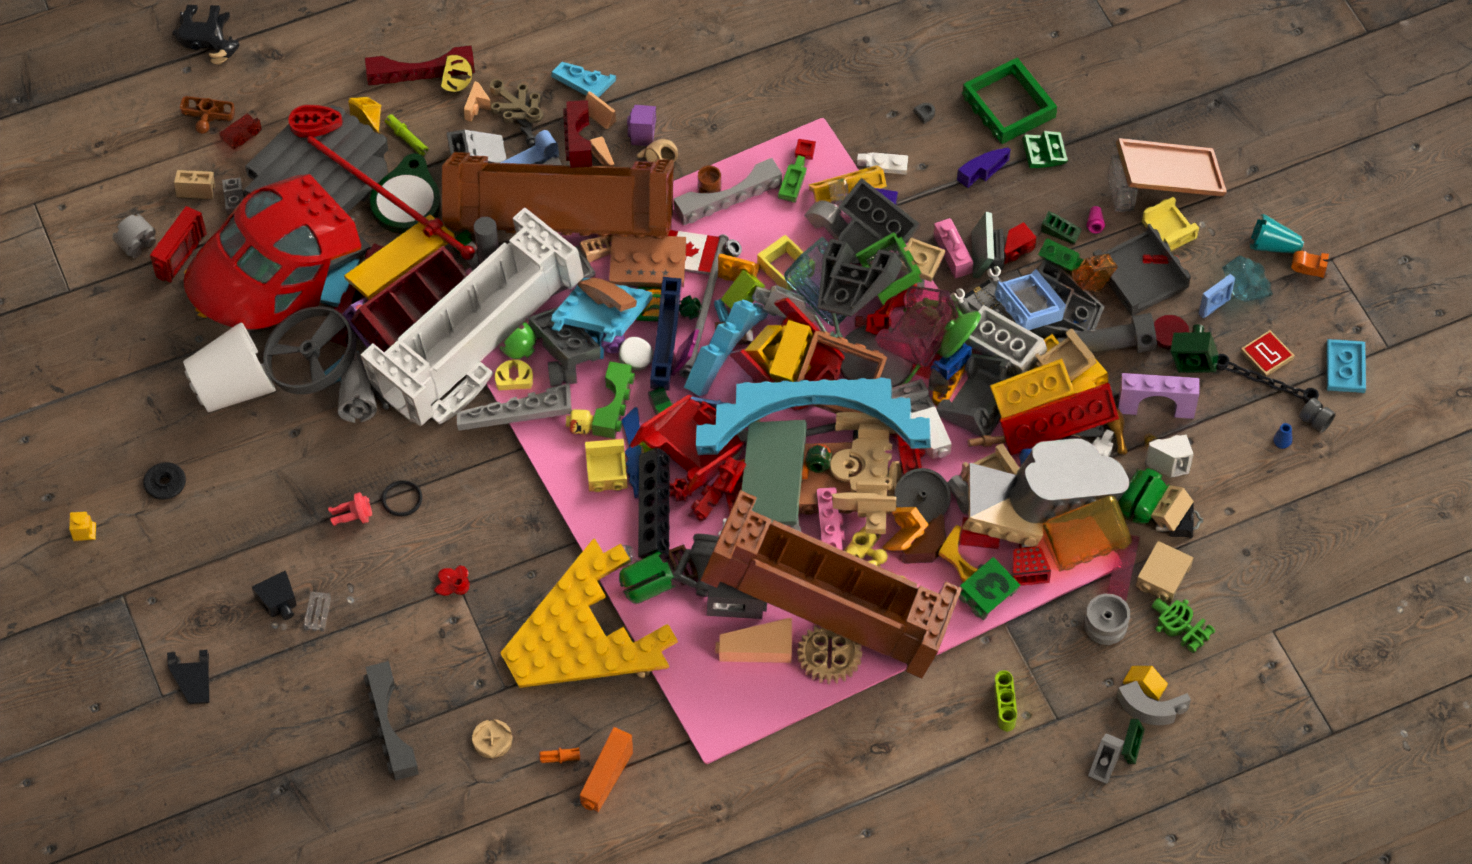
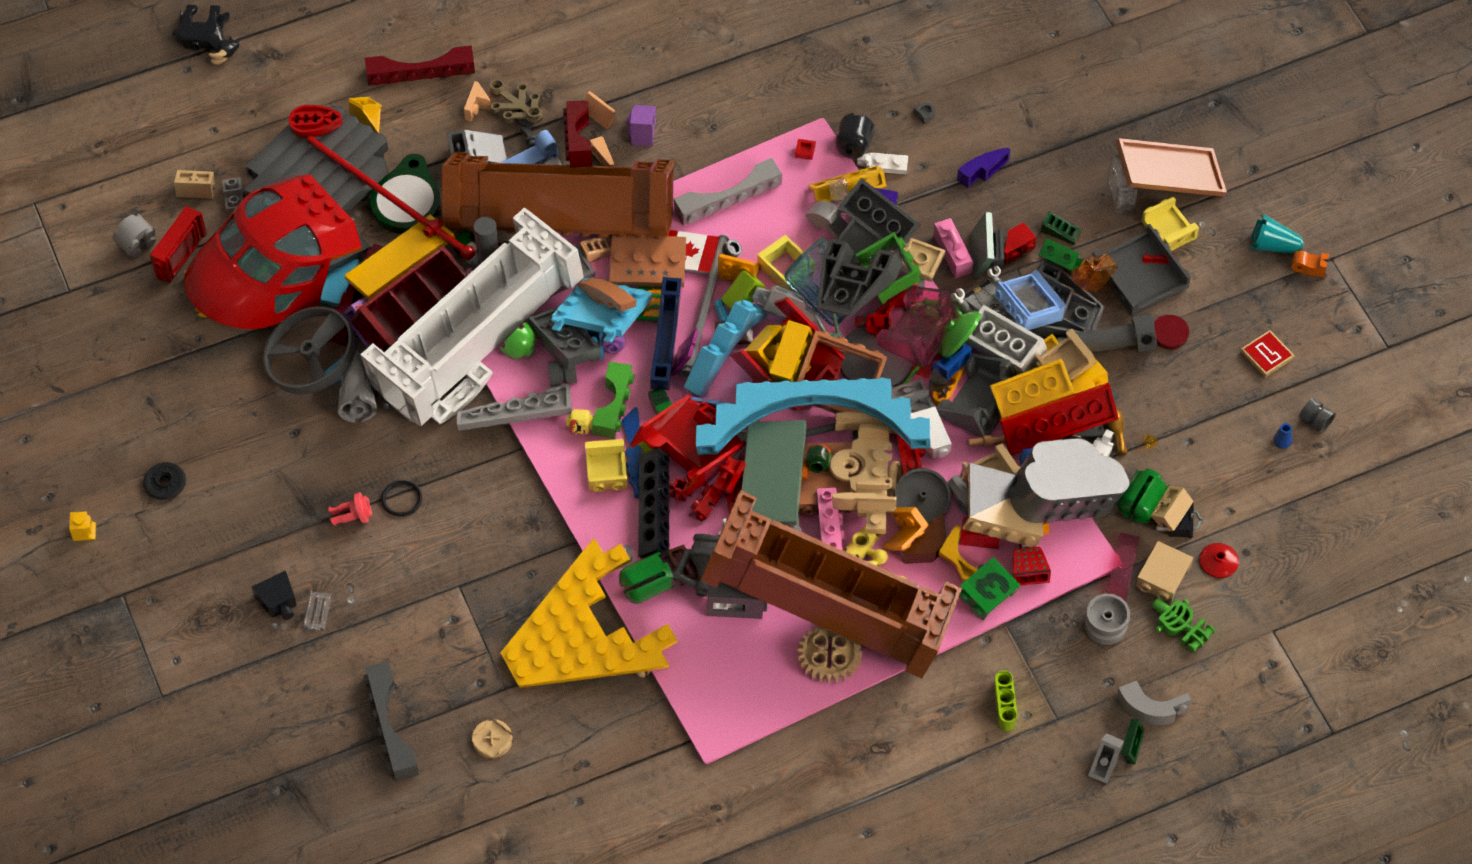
black flag [167,649,210,704] -> none
dark orange piece [180,96,235,134] -> none
white cone [183,322,276,412] -> none
clear red bracket [219,113,262,150] -> none
lime pin [384,114,429,156] -> none
red plate [434,565,470,596] -> none
light yellow piece [441,55,472,92] -> none
light yellow piece [495,360,533,390] -> none
orange axle [539,747,580,764] -> none
medium azure wing [551,62,616,98] -> none
orange slope [580,727,633,812] -> none
white piece [619,337,653,370] -> none
tan piece [637,139,678,162] -> none
dark green gear [679,295,702,320] -> none
dark orange wheel [698,165,721,193] -> none
light nougat slope [715,618,792,663] -> none
bright green hinge [778,155,807,203] -> none
green window [962,57,1057,144] -> none
green slope [1022,131,1068,168] -> none
clear yellow windscreen [1043,496,1132,572] -> none
dark pink cone [1086,206,1105,234] -> none
lavender arch [1118,373,1199,419] -> none
yellow slope [1123,666,1168,701] -> none
white slope [1145,435,1193,478] -> none
dark green brick [1171,324,1218,373] -> none
light blue tile [1199,274,1235,318] -> none
black piece [1216,354,1319,403] -> none
clear light blue slope [1222,255,1273,302] -> none
medium azure tile [1326,339,1366,393] -> none
none -> black cylinder [835,113,875,159]
none -> red dish [1199,543,1239,578]

